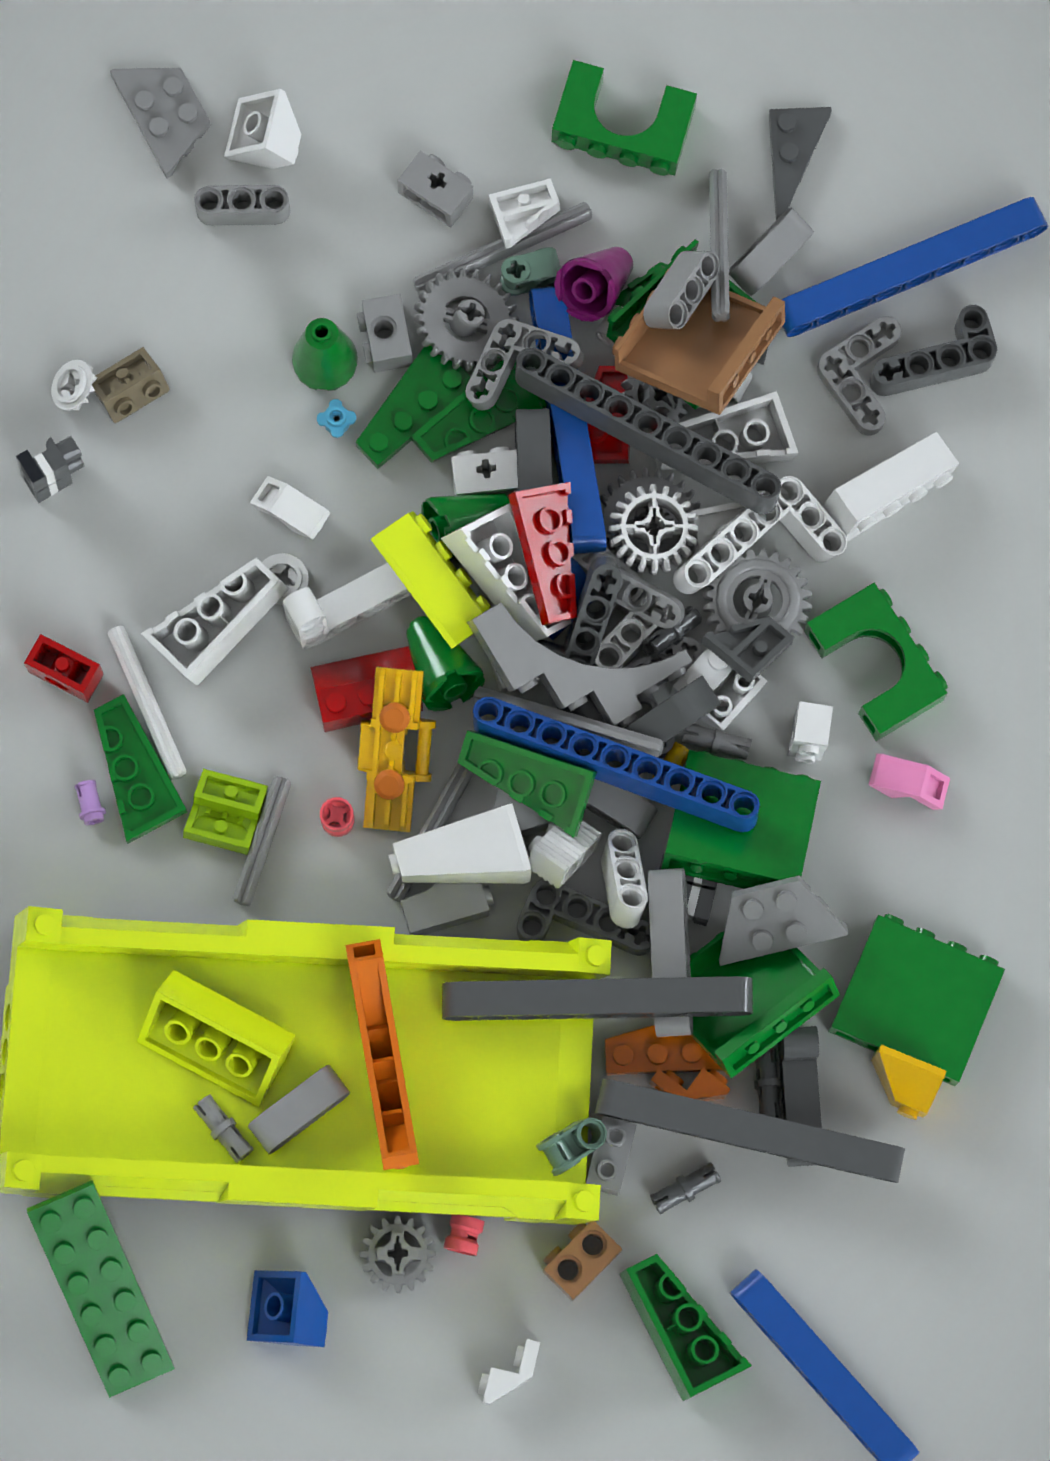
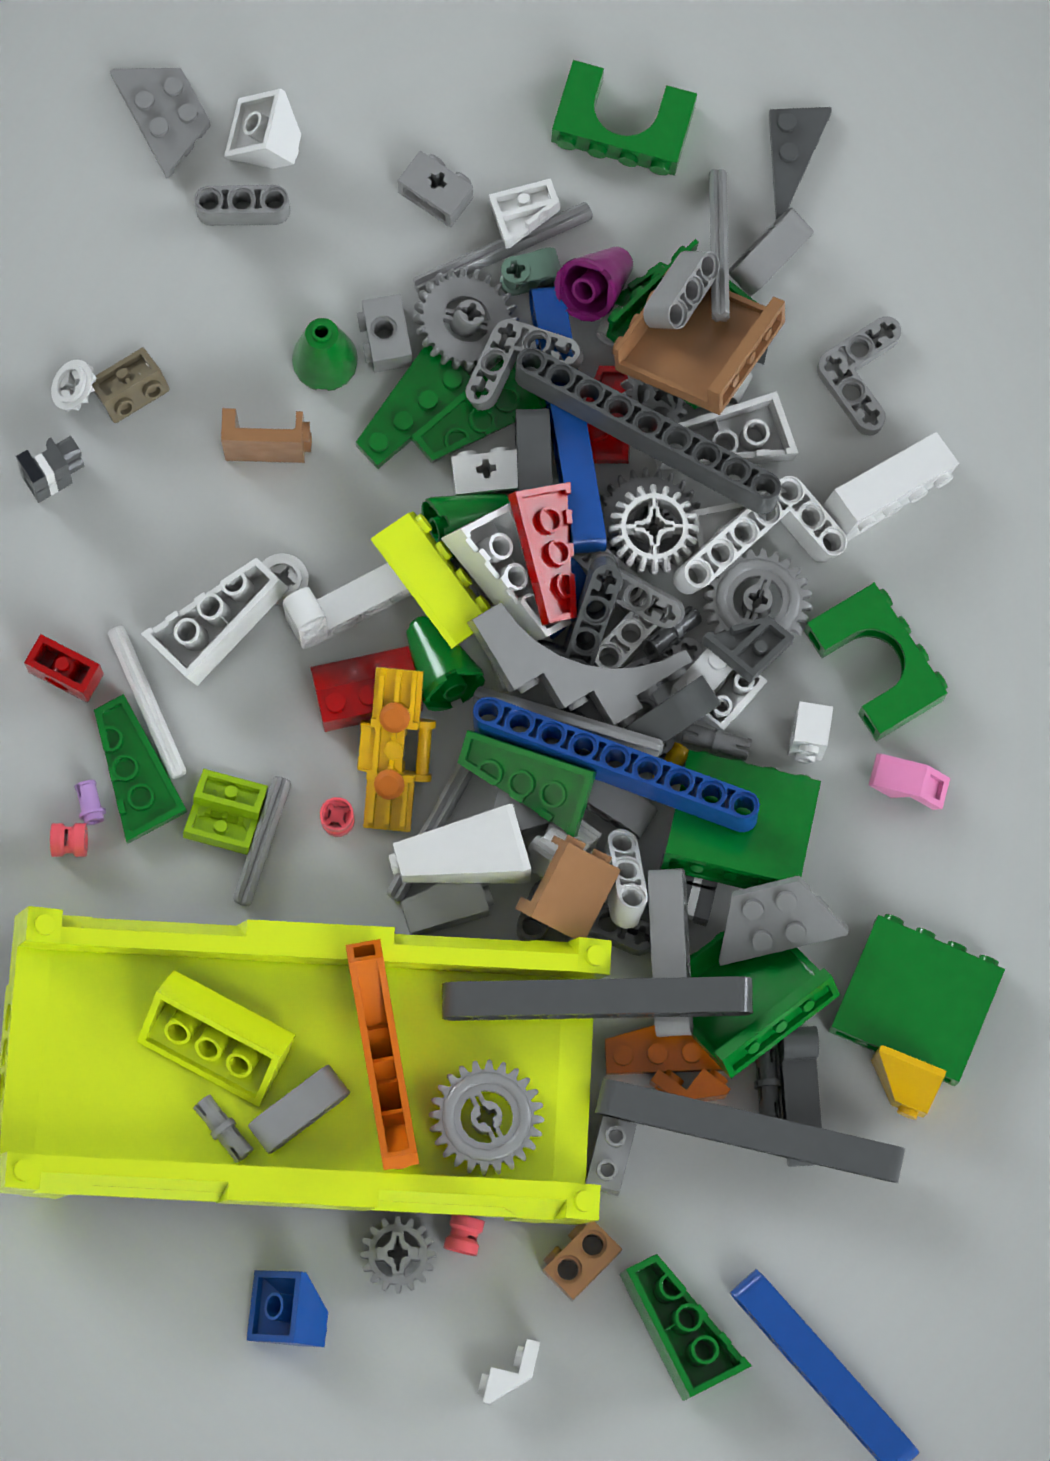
green plate [26,1180,175,1398] -> none
white slope [250,476,331,540] -> none
medium azure plate [317,399,356,438] -> none
sand green piece [536,1118,607,1176] -> none
dark grey pin [650,1162,721,1215] -> none
blue beam [781,197,1048,337] -> none
dark grey beam [869,305,997,396] -> none
none -> coral wheel [50,823,88,857]
none -> medium nougat panel [221,408,312,463]
none -> light grey gear [429,1059,545,1176]
none -> medium nougat panel [515,835,621,939]

